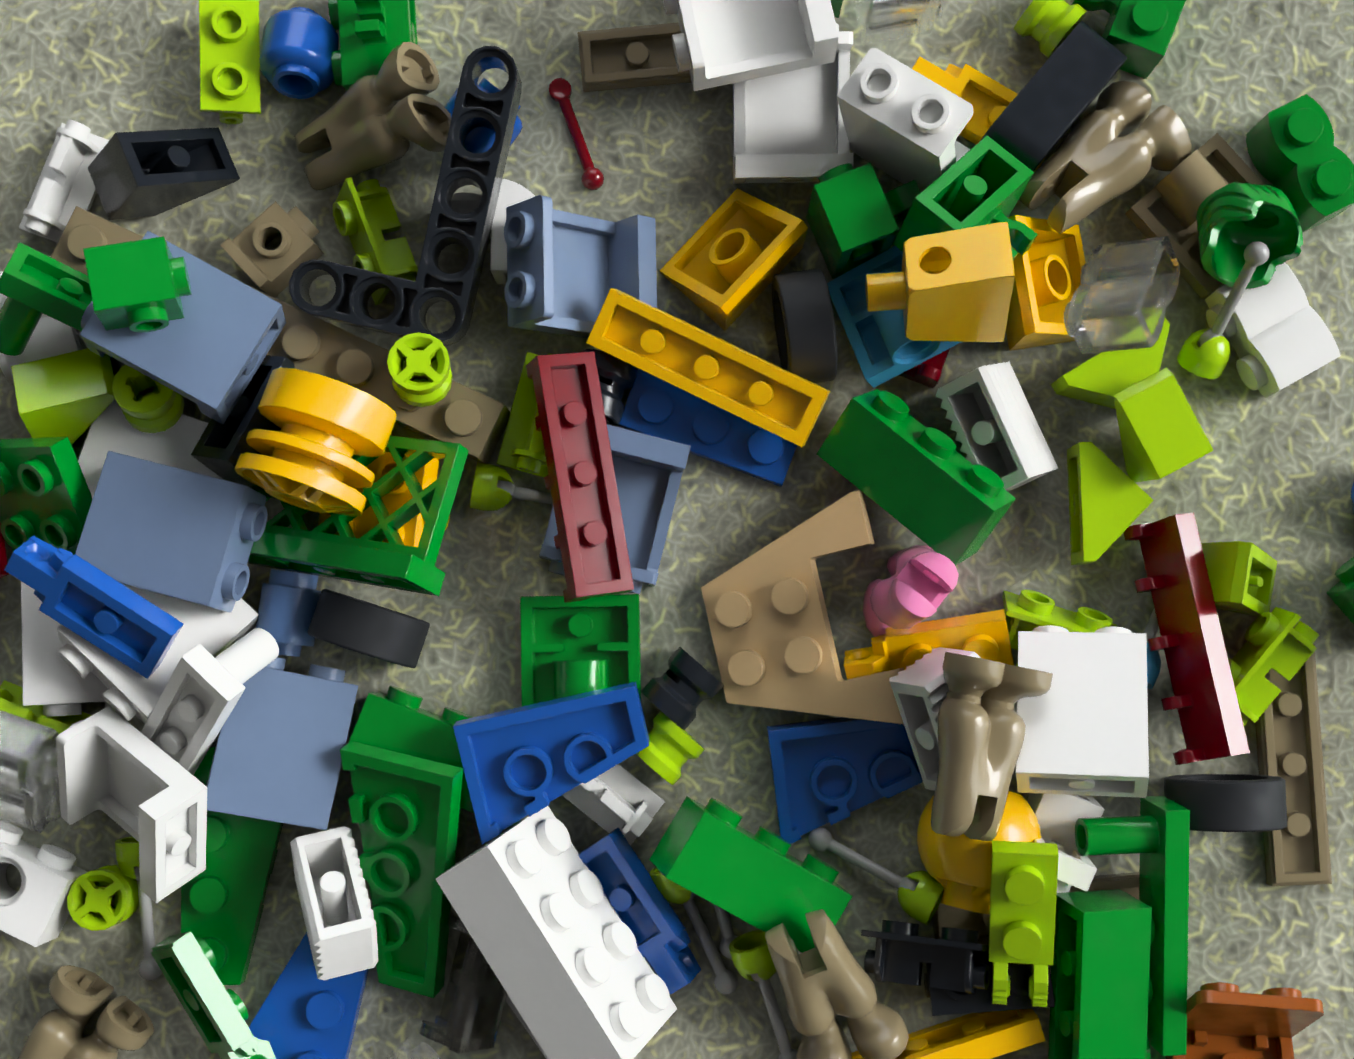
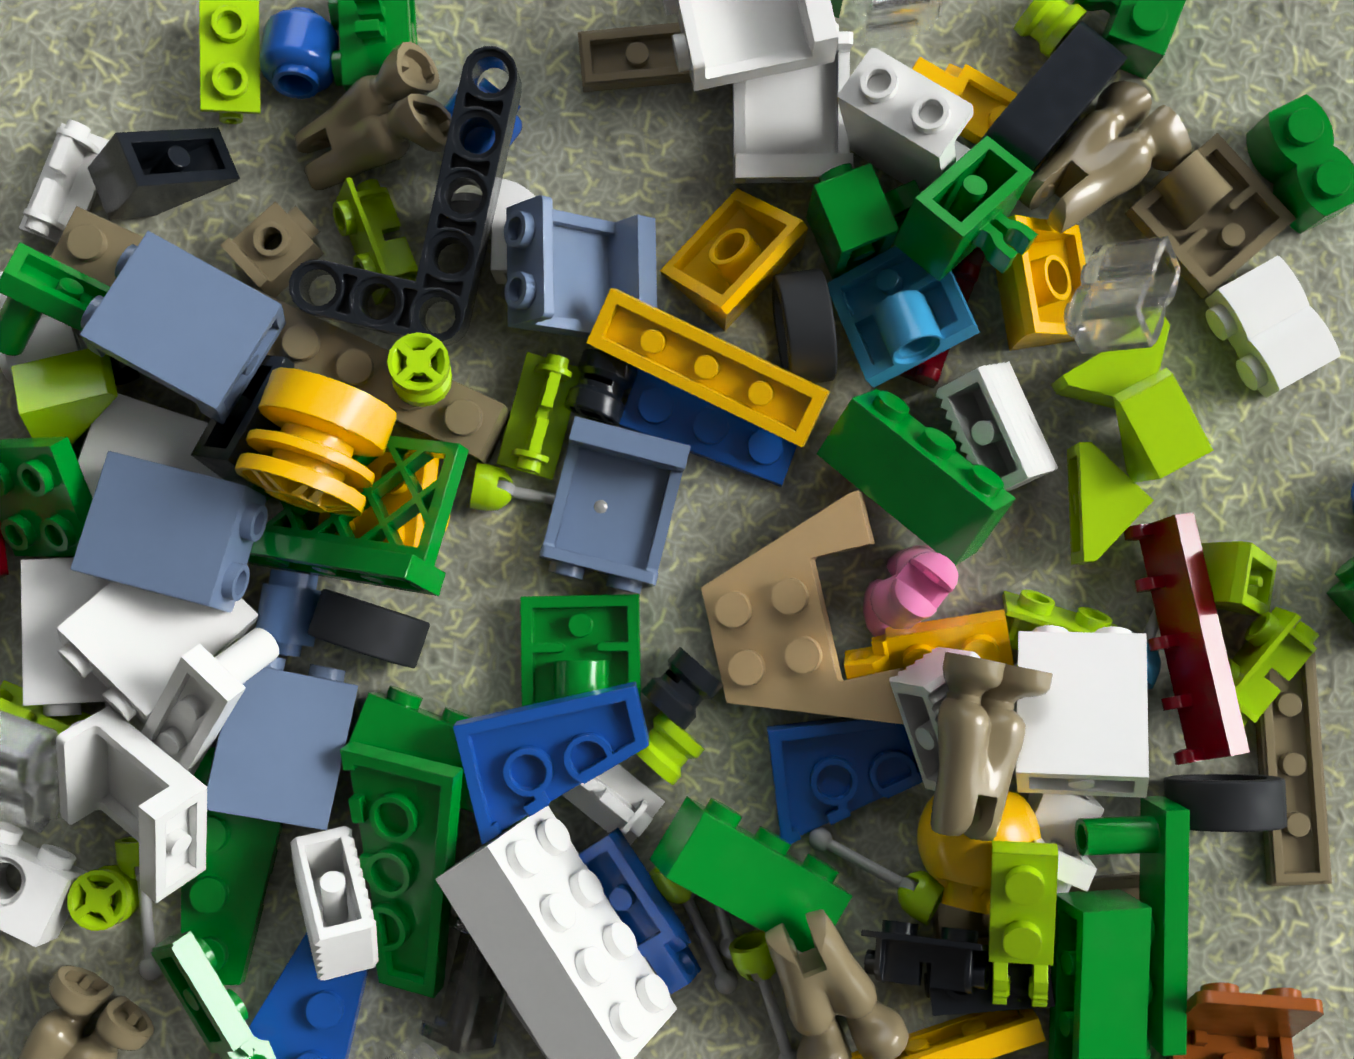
blue hinge [4,536,184,679] -> none
green brick [83,236,192,332] -> none
lime wheel [112,365,185,433] -> none
dark red hinge [526,351,634,603] -> none
dark red hinge [549,78,604,190] -> none
yellow torso [866,222,1015,342] -> none
hinge [1177,241,1270,379] -> none
green hair [1196,182,1303,289] -> none

